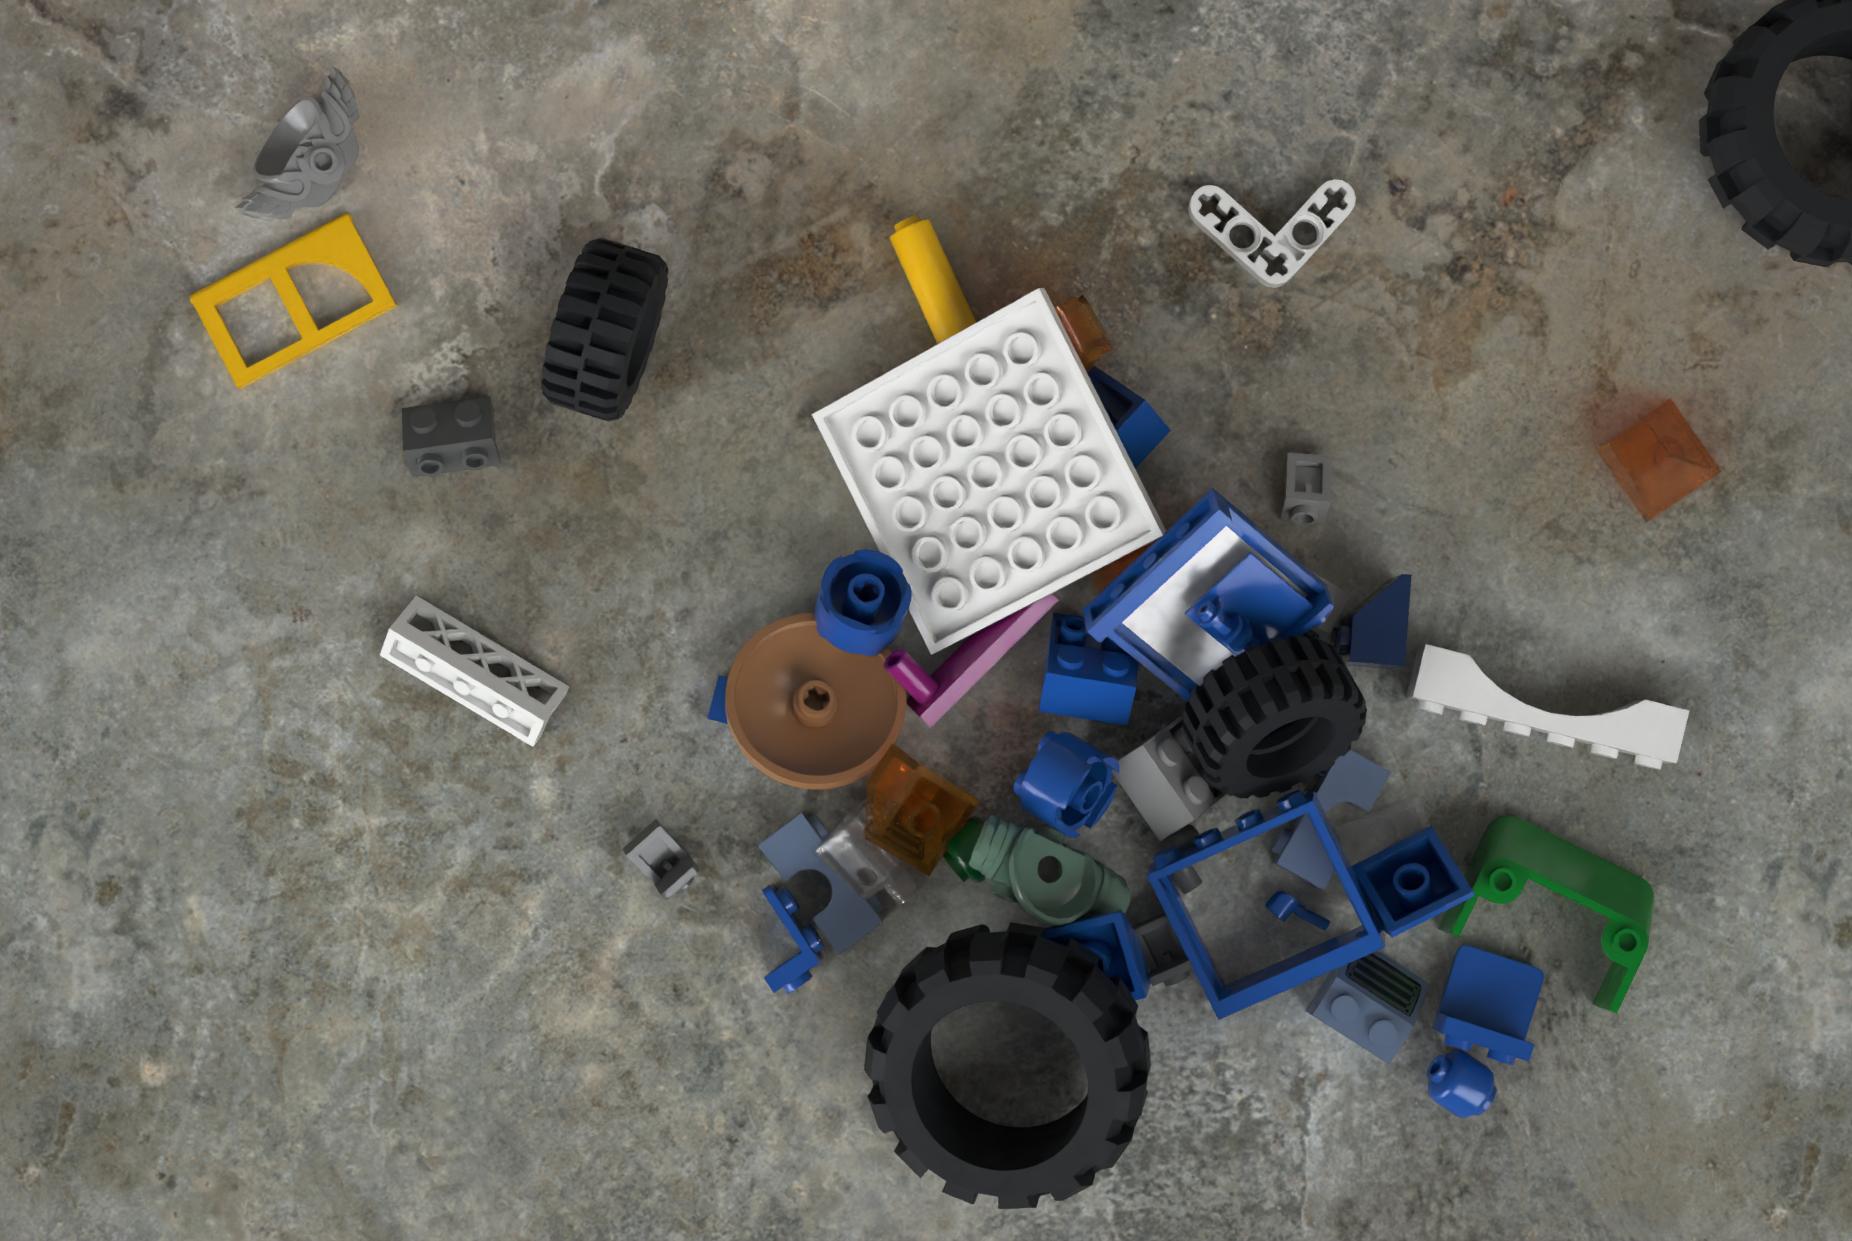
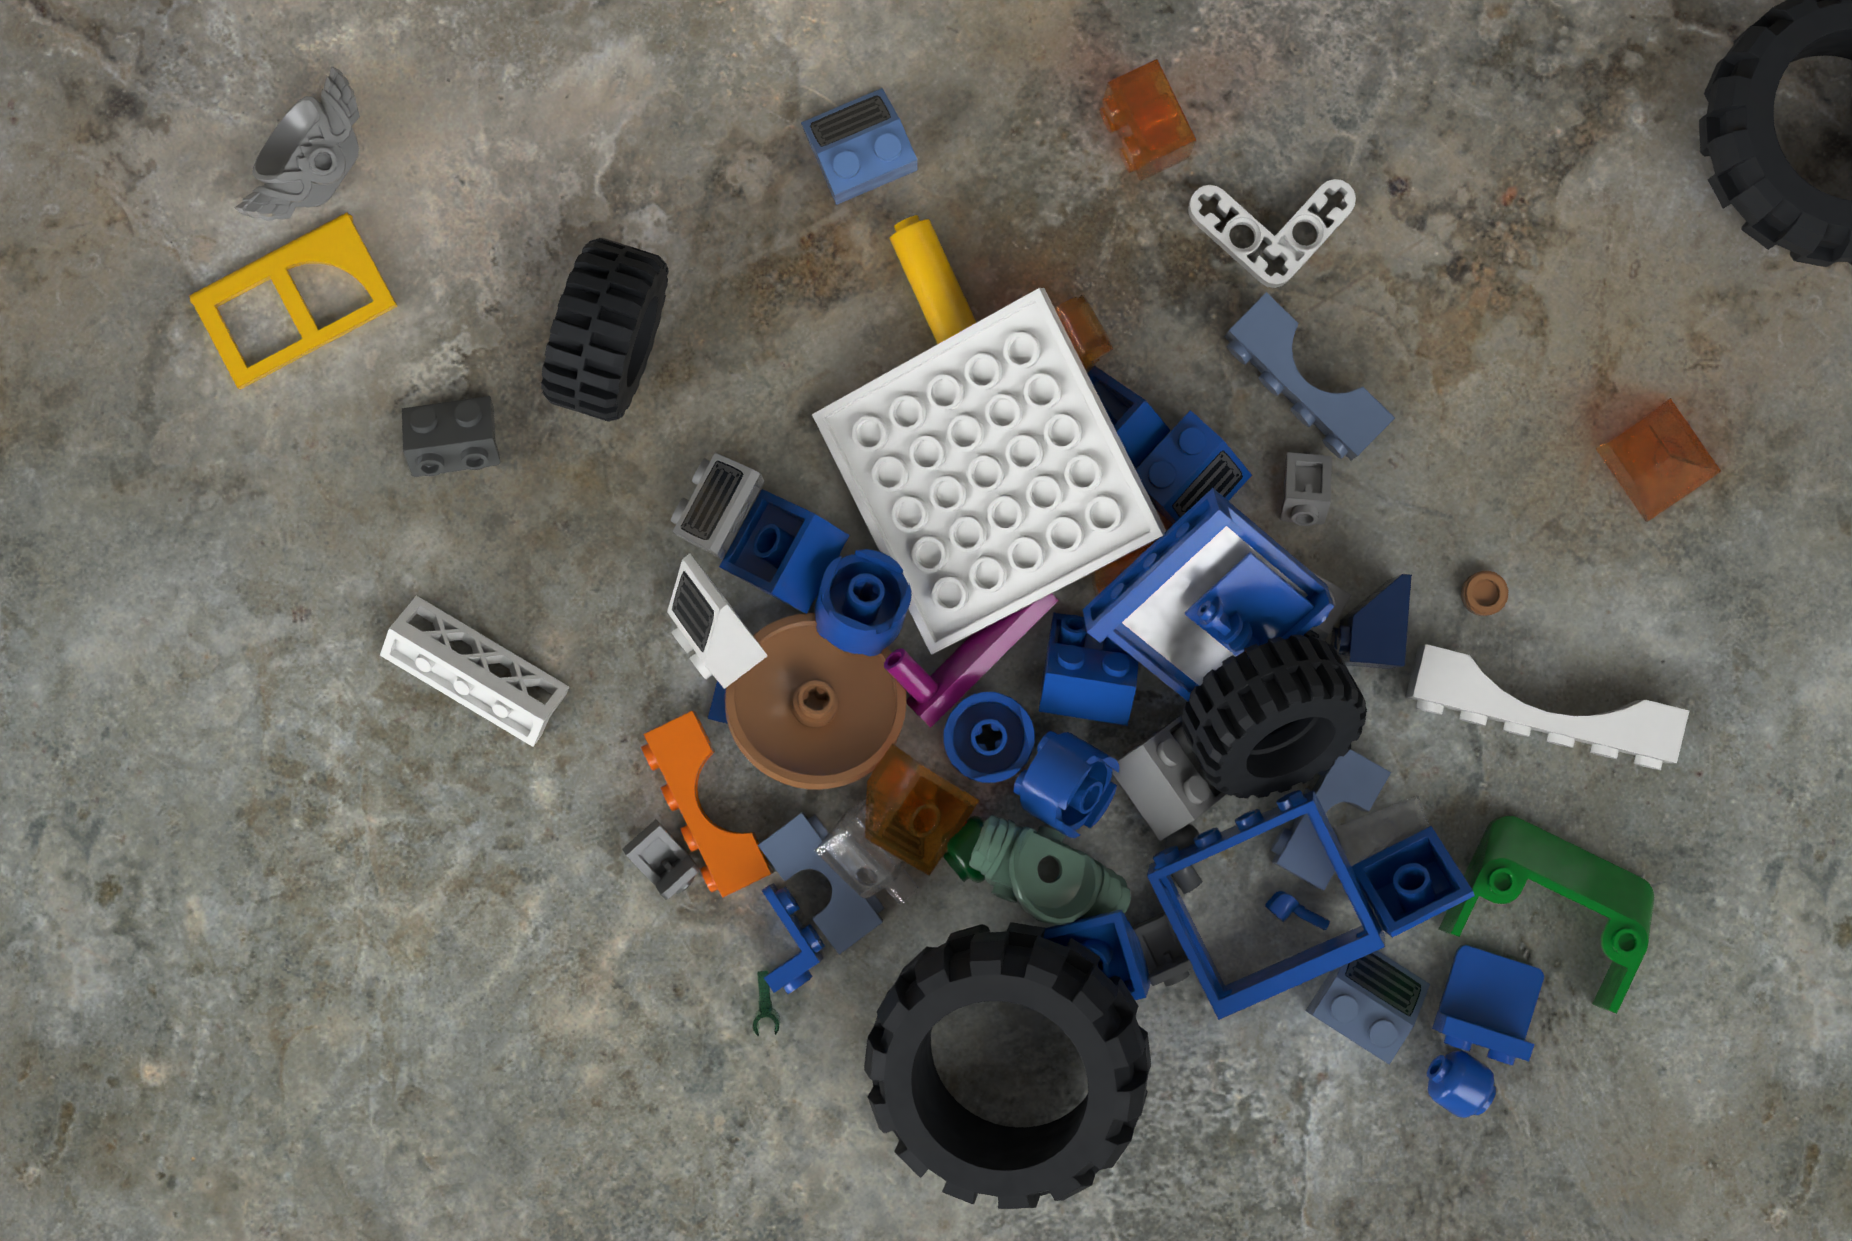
none -> orange arch [641,710,774,898]
none -> white slope [667,553,768,689]
none -> slope [671,452,765,560]
none -> blue slope [719,489,850,614]
none -> clear green hand [753,971,780,1036]
none -> medium blue slope [801,88,918,205]
none -> blue brick [943,692,1035,783]
none -> clear orange brick [1099,59,1197,181]
none -> blue slope [1136,410,1252,524]
none -> sand blue arch [1224,292,1395,461]
none -> medium nougat tile [1461,571,1509,616]

